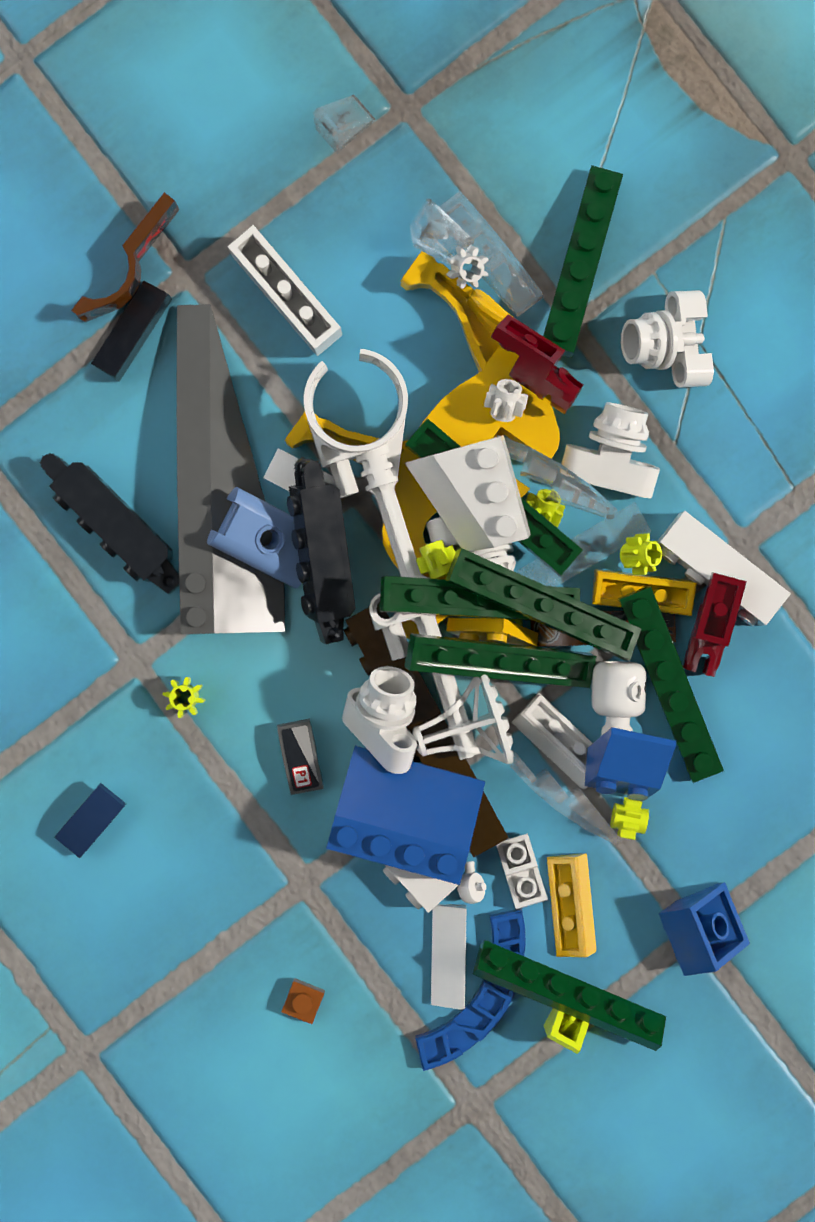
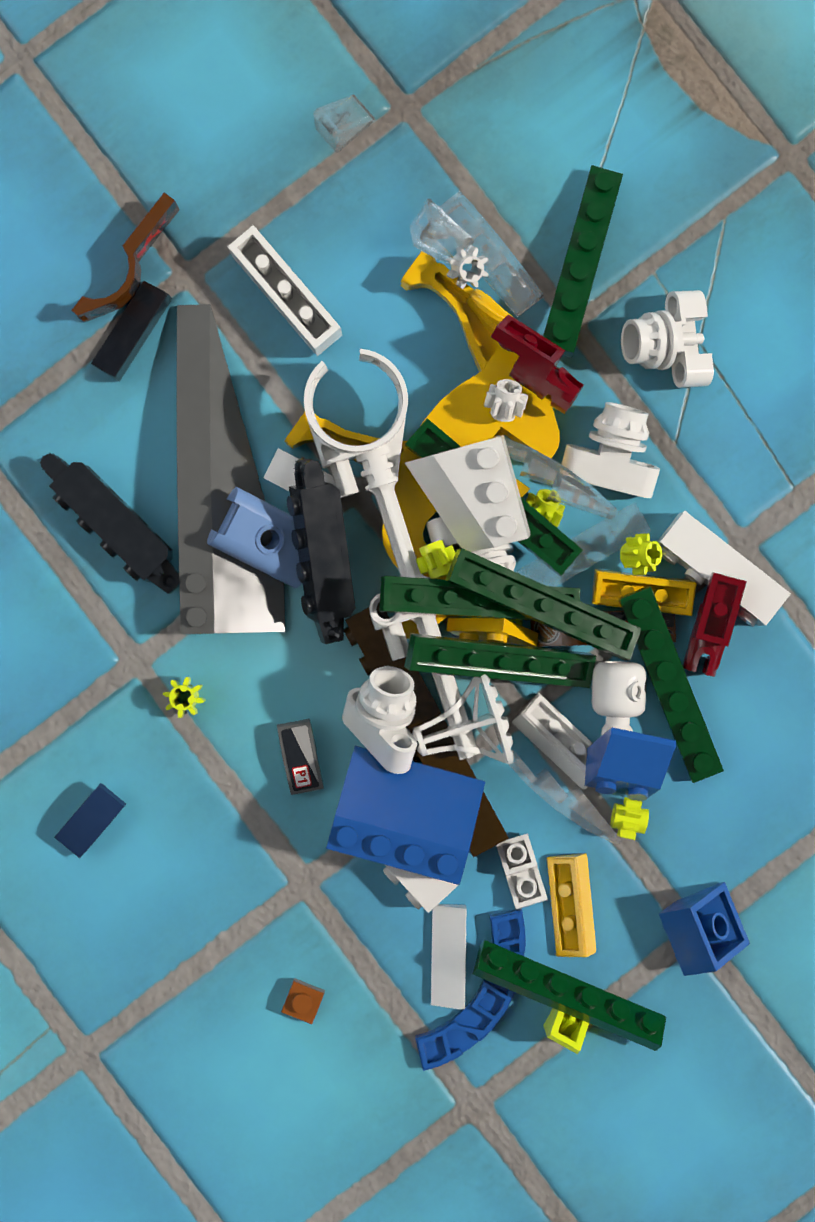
white piece [457,861,486,904] -> none

